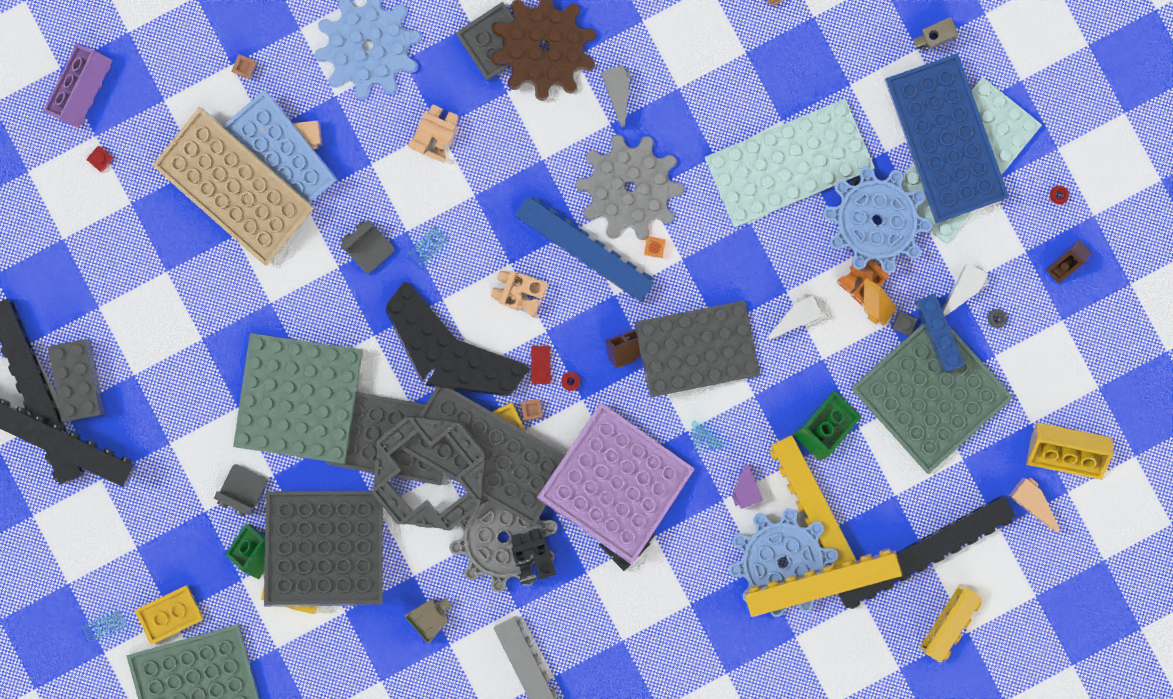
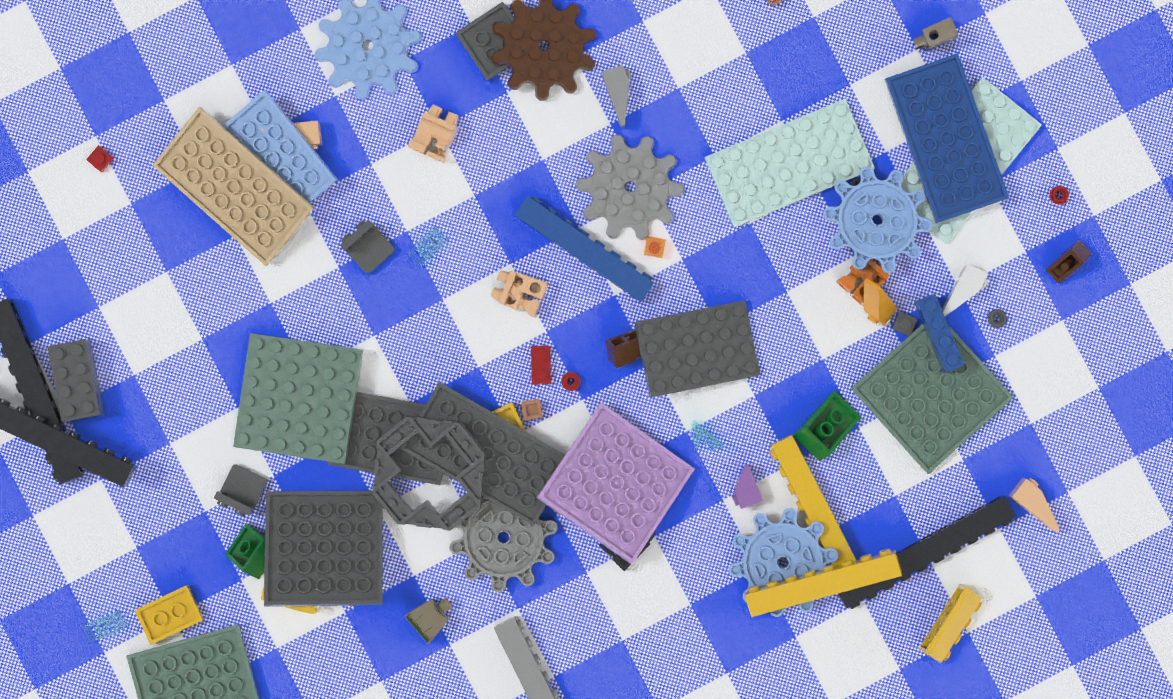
medium lavender slope [43,43,112,129] -> none
nougat plate [231,54,257,80] -> none
black wing [385,281,530,396] -> none
black hips [511,528,557,585] -> none
white slope [767,294,822,340] -> none
yellow slope [1026,423,1114,480] -> none

